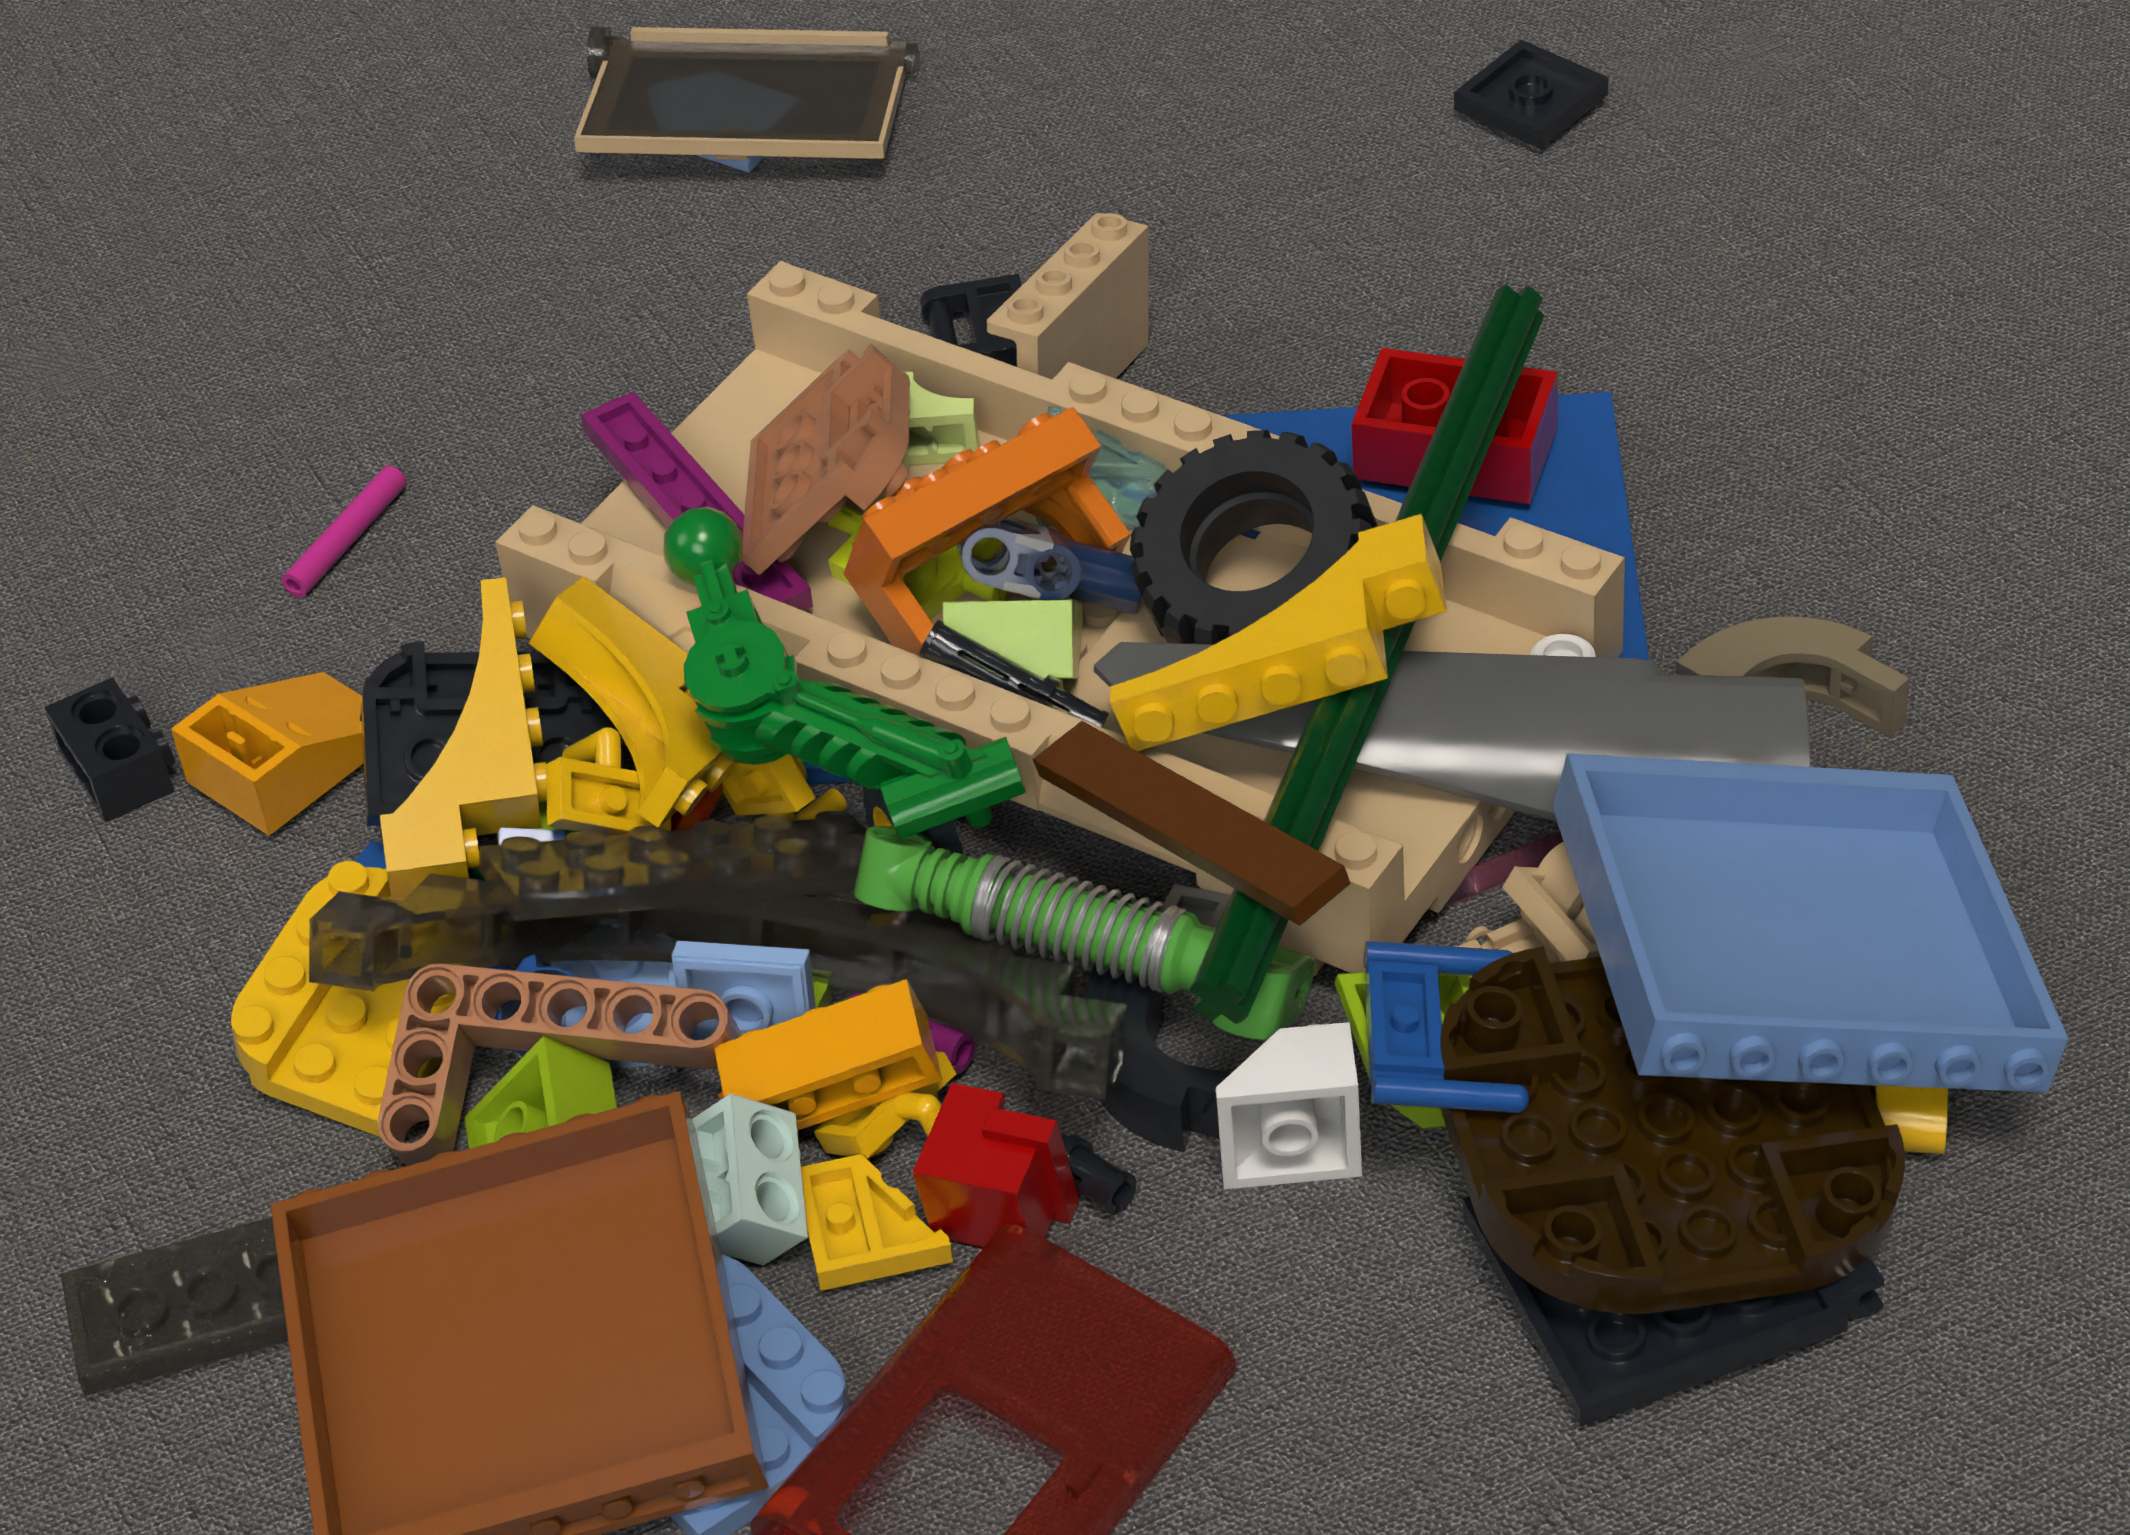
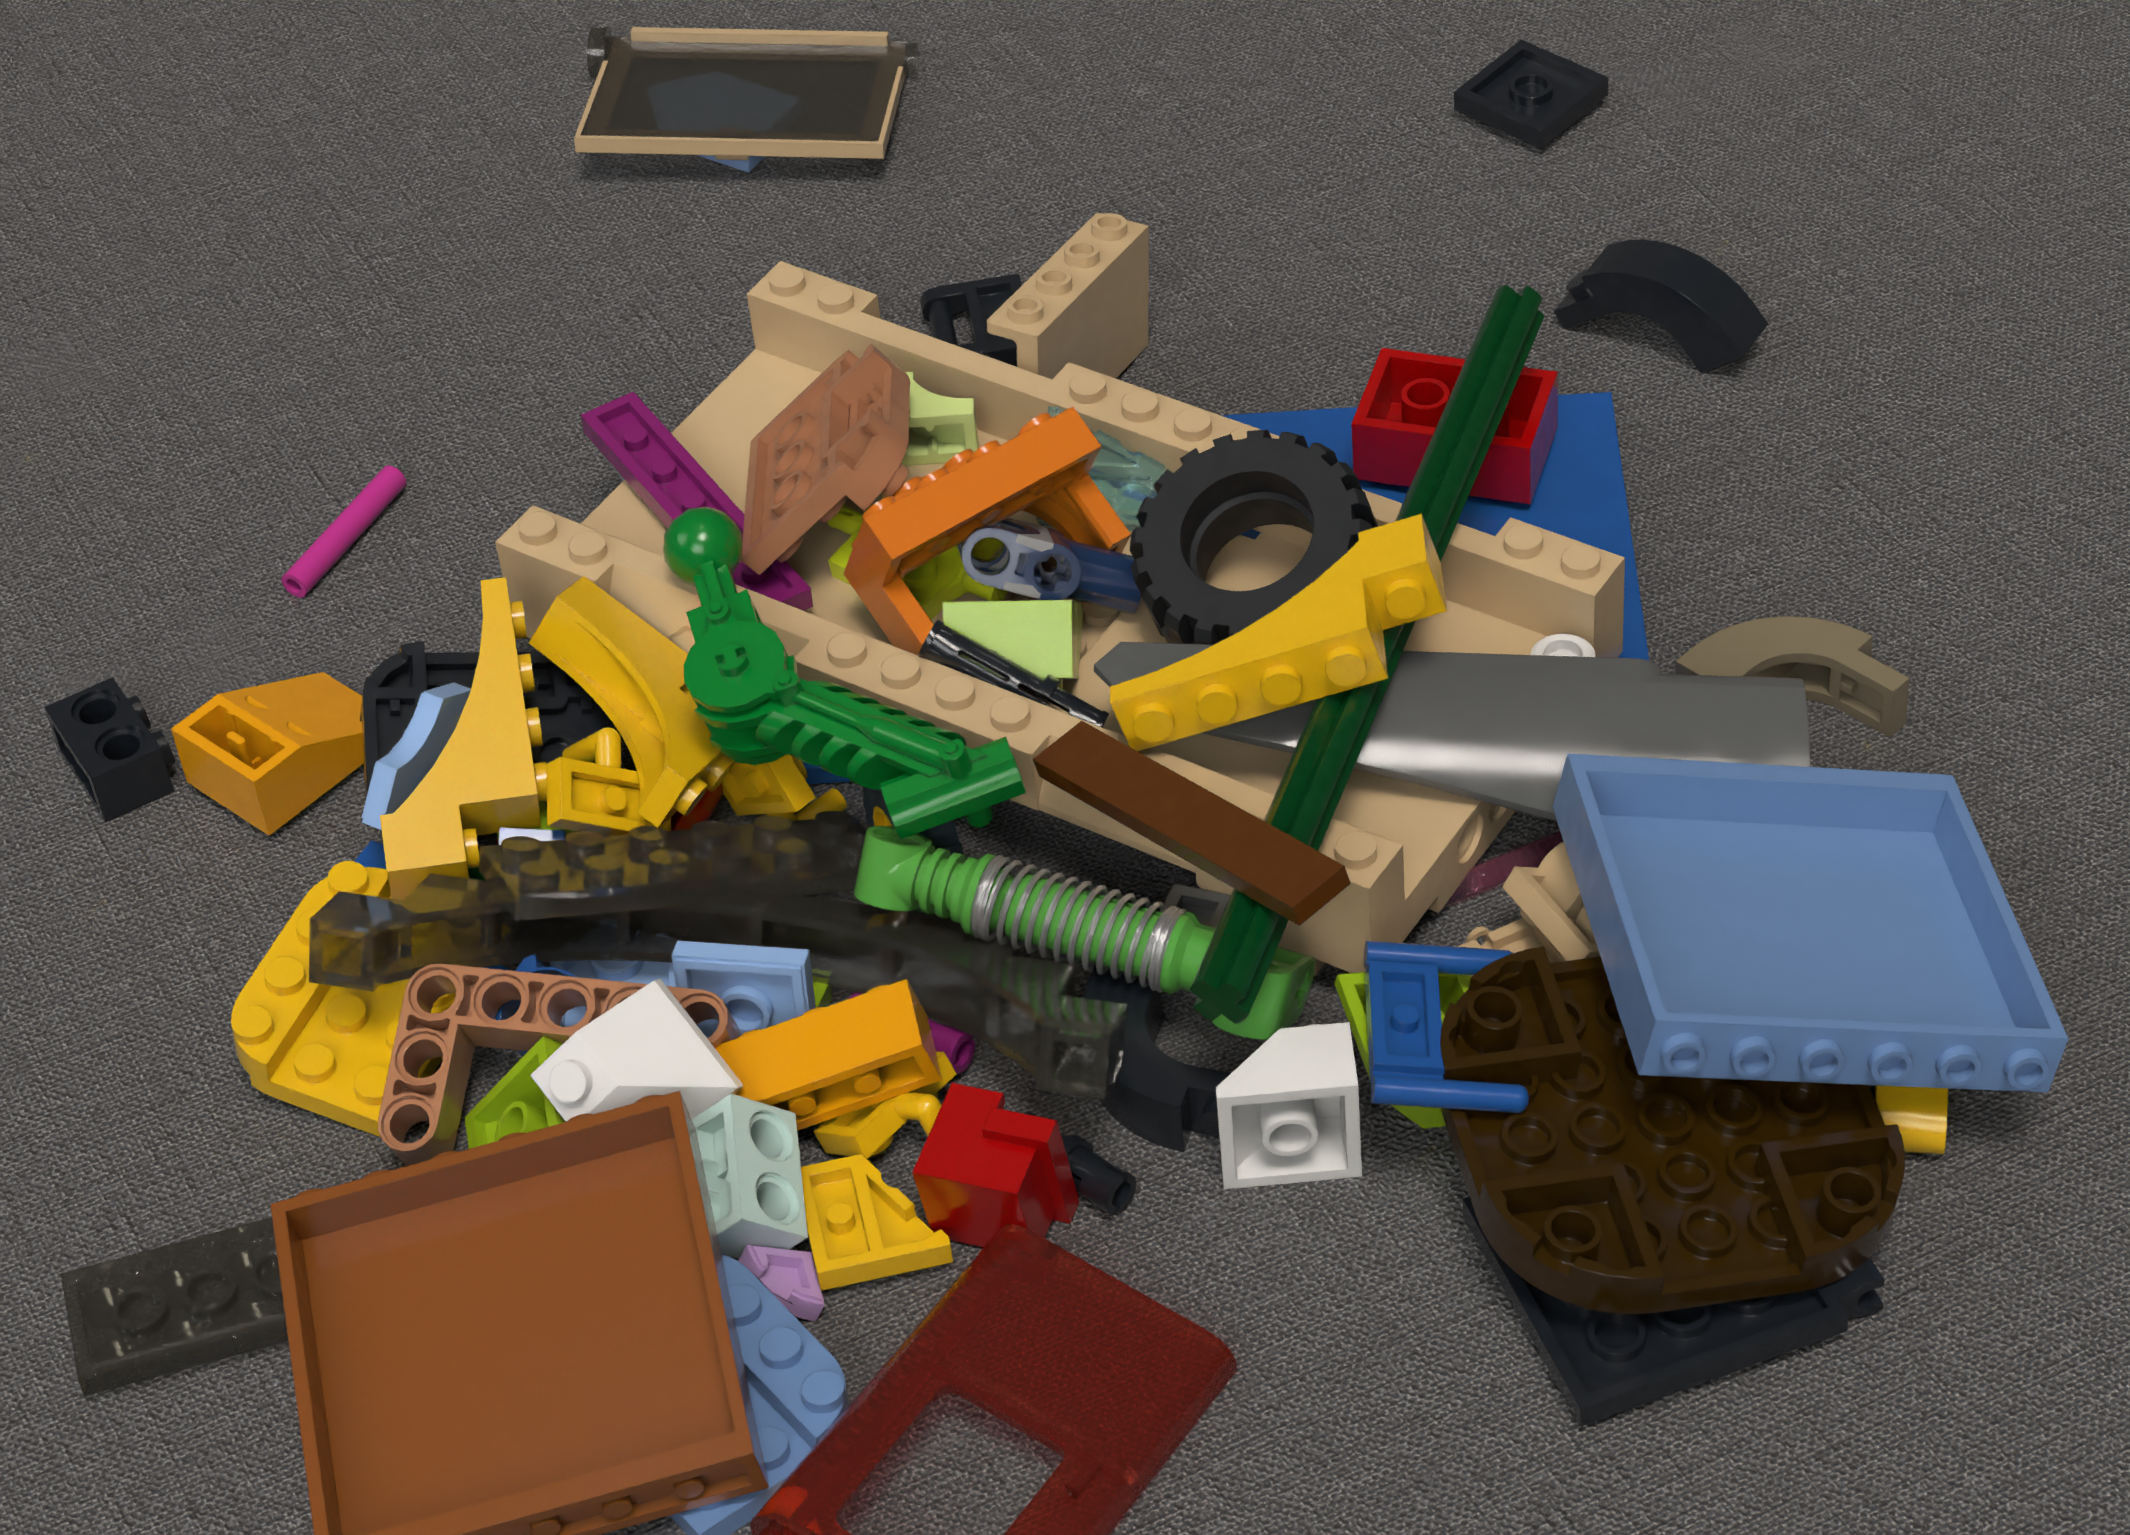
none -> light blue tile [361,682,471,830]
none -> white slope [530,979,744,1122]
none -> lavender tile [738,1245,825,1321]
none -> black arch [1553,240,1768,372]

